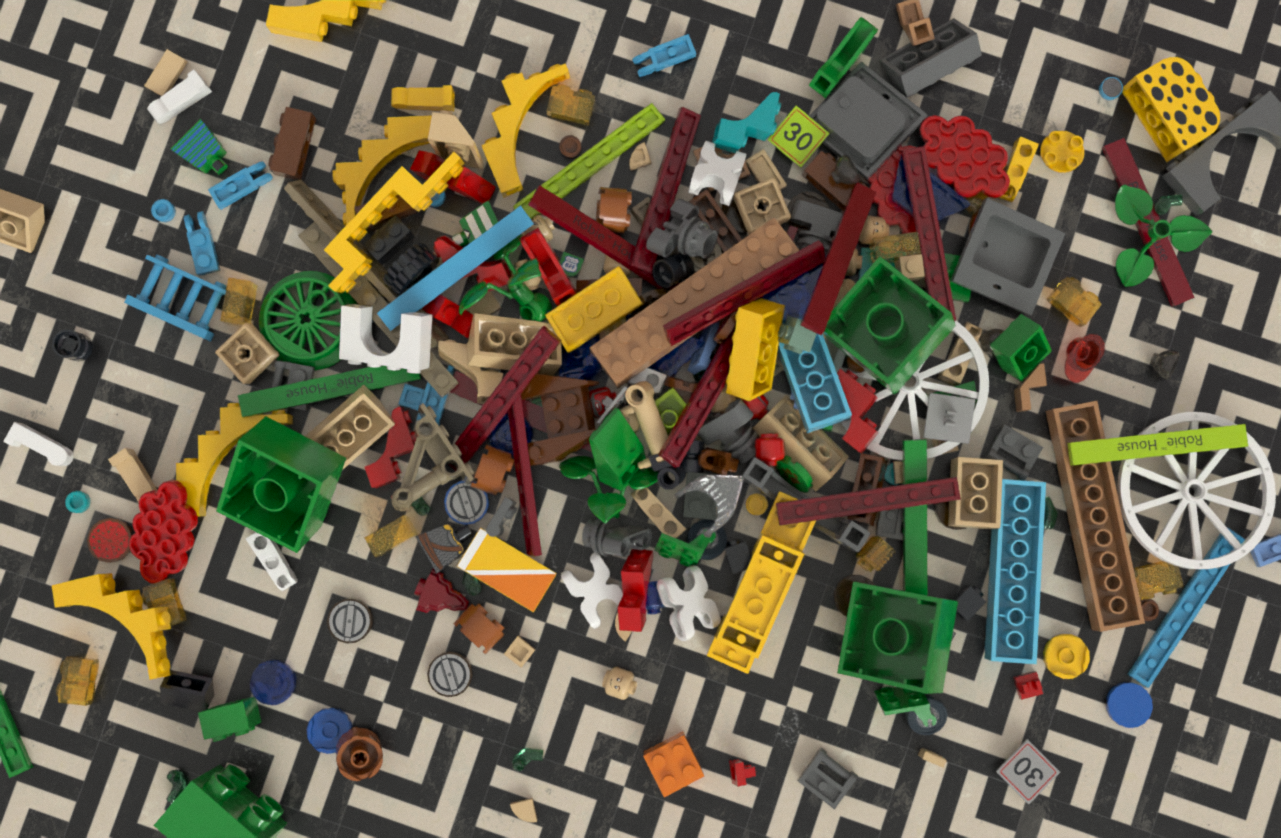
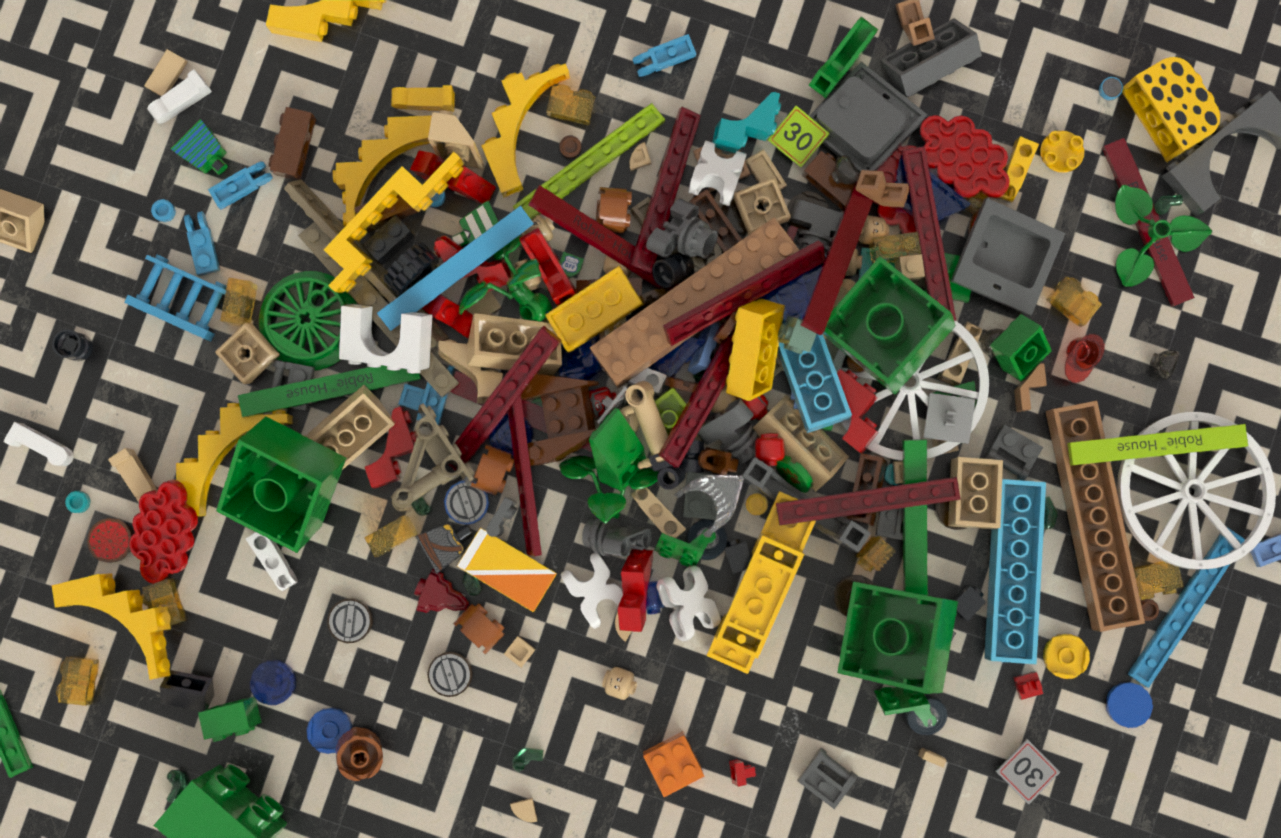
none -> medium nougat slope [856,170,909,207]

